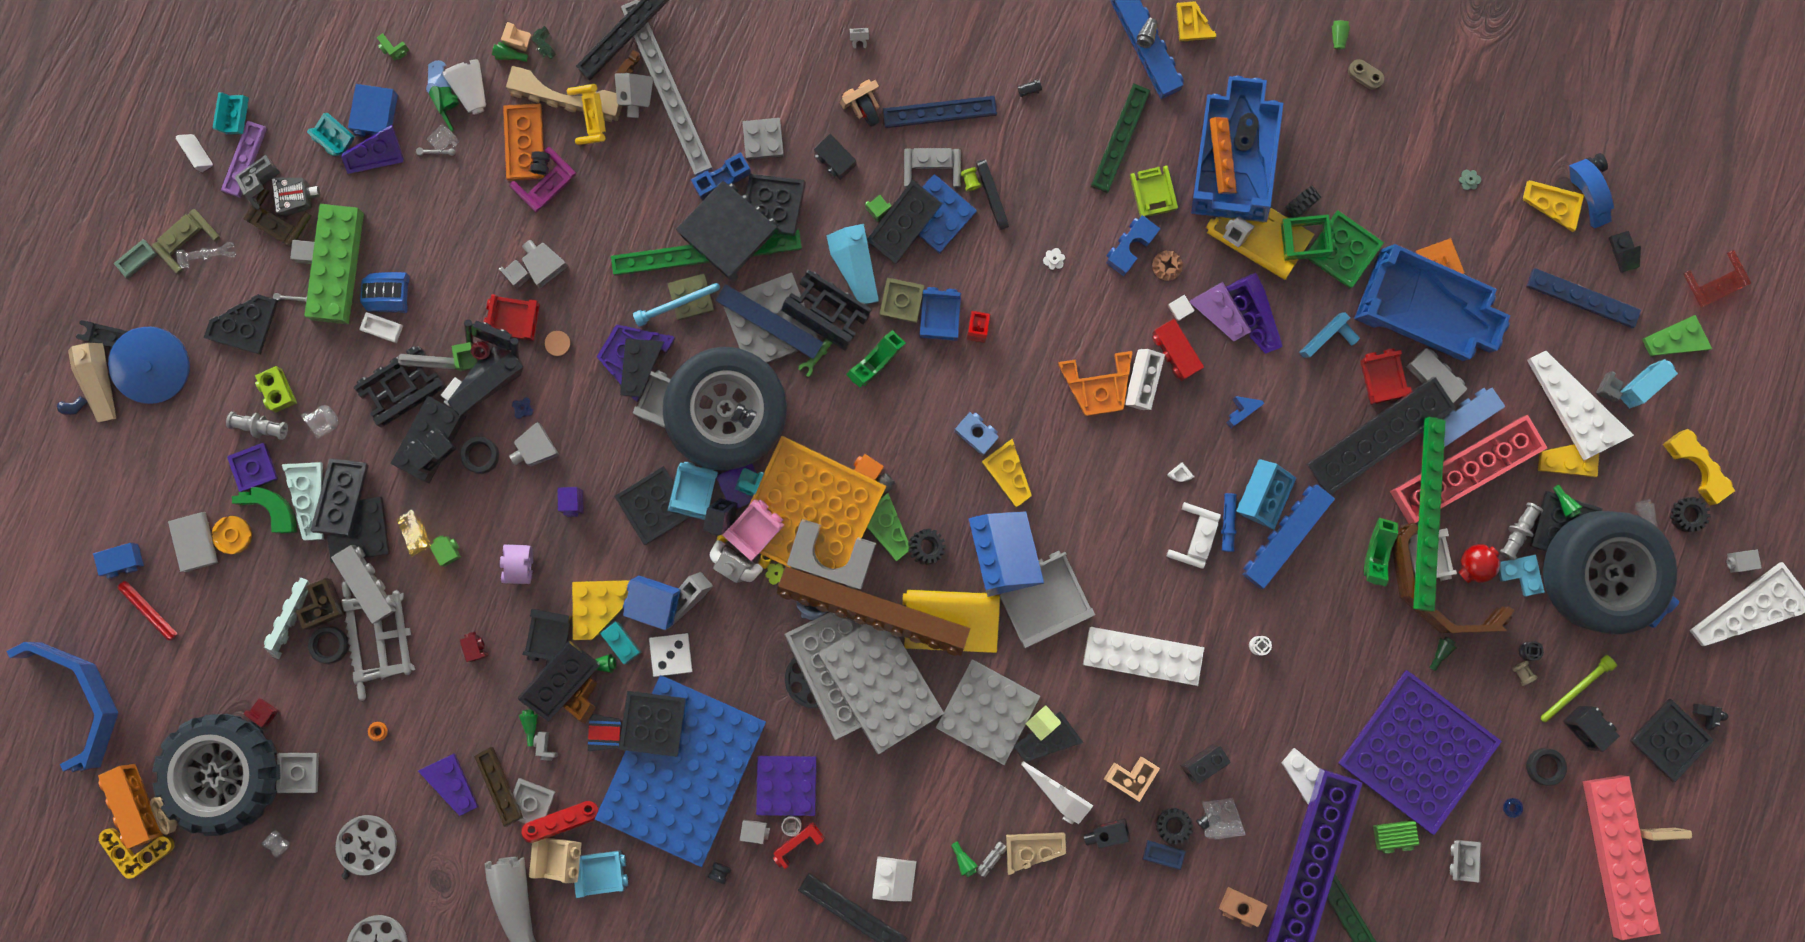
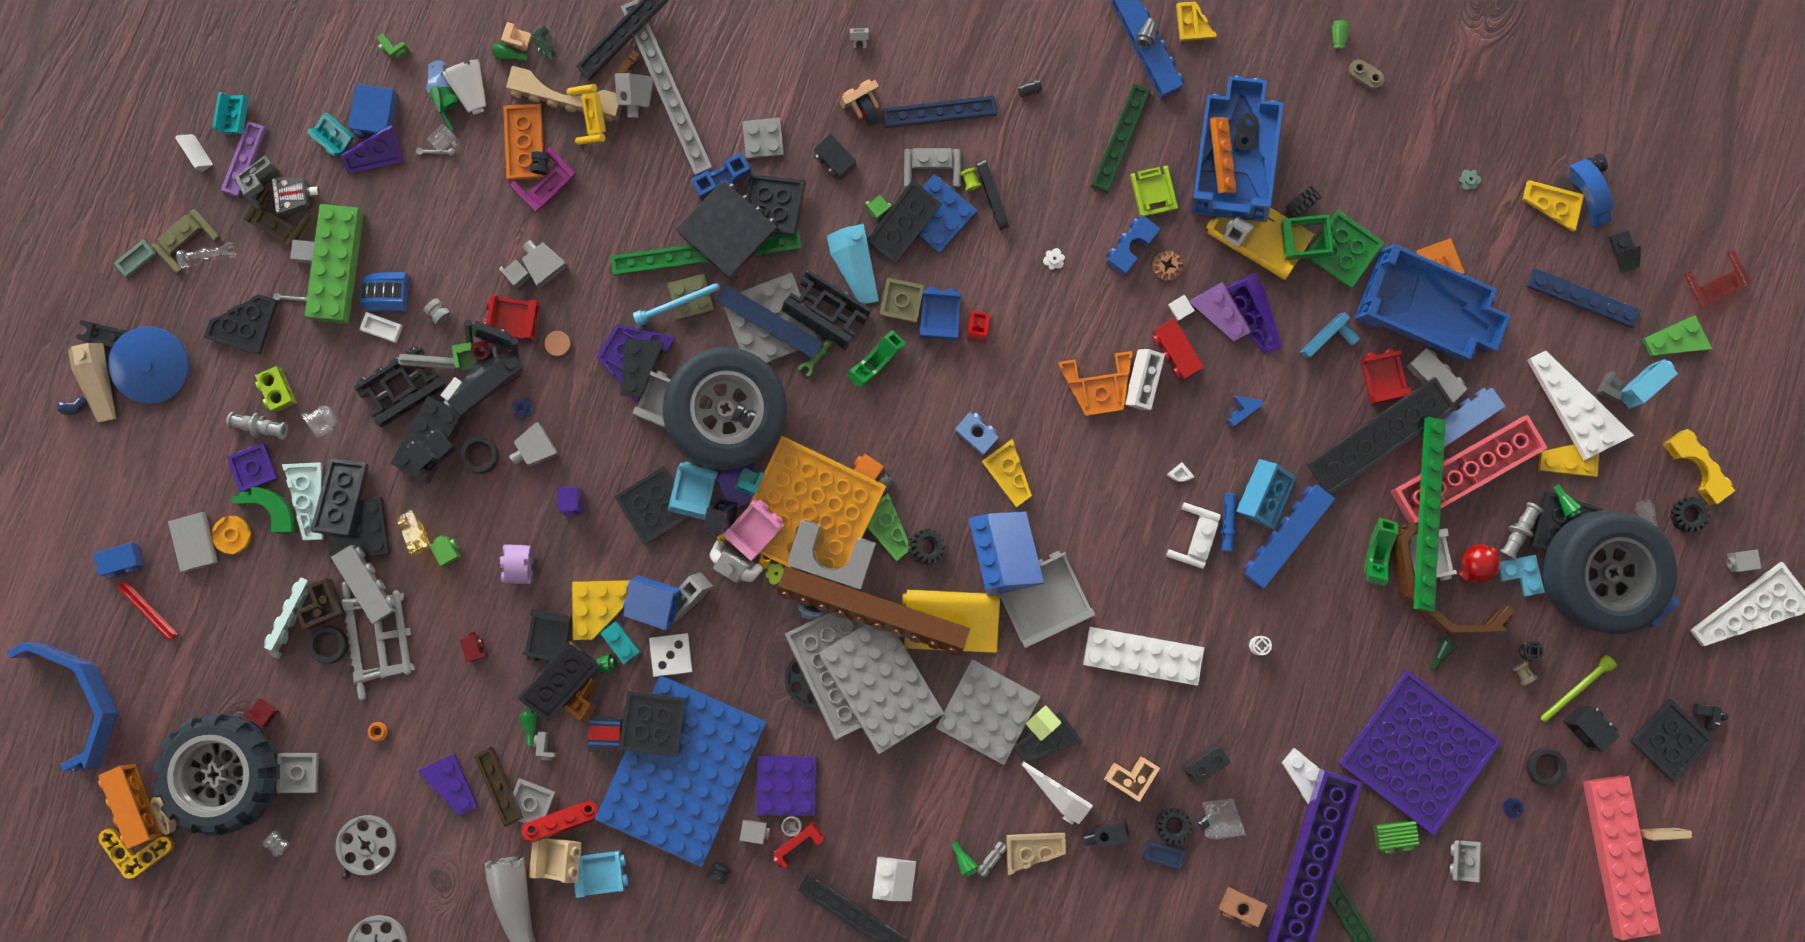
none -> light grey wheel [423,298,451,325]

